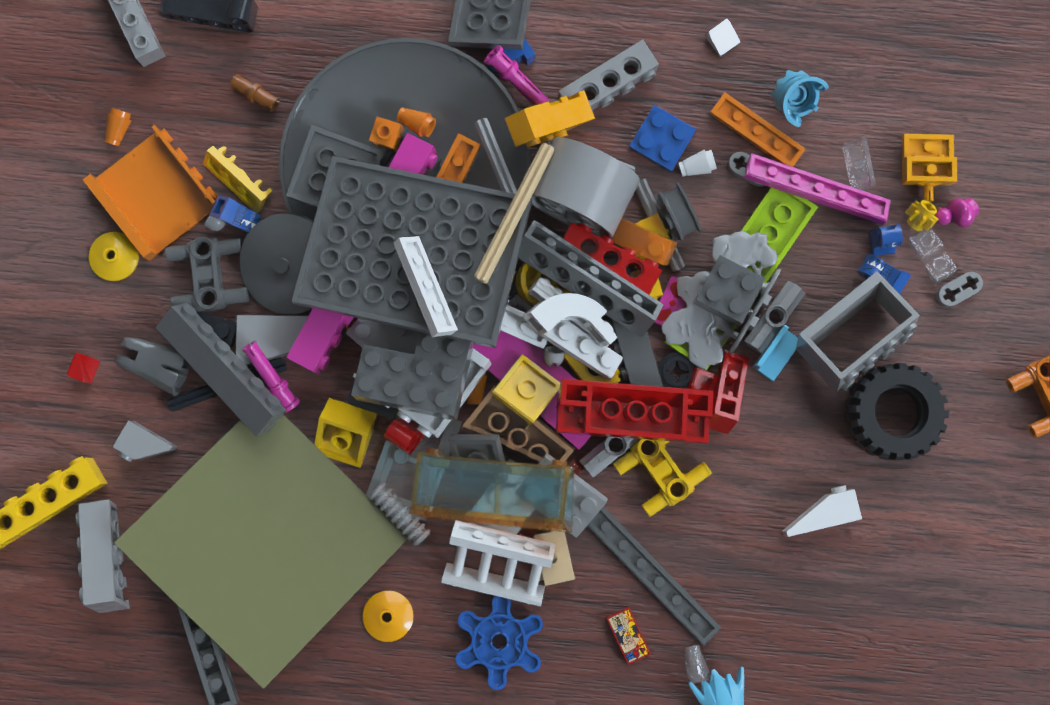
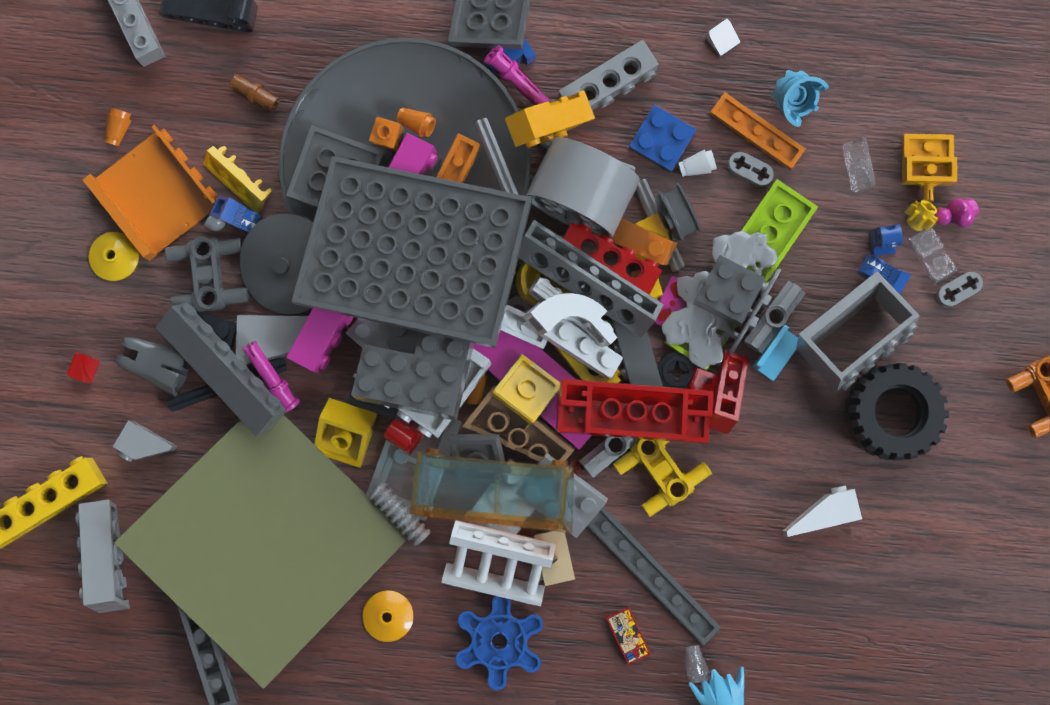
white plate [393,236,458,337] -> none
tan axle [474,143,554,284] -> none
light grey hinge [544,346,565,367] -> none
dark pink tile [744,153,891,225] -> none

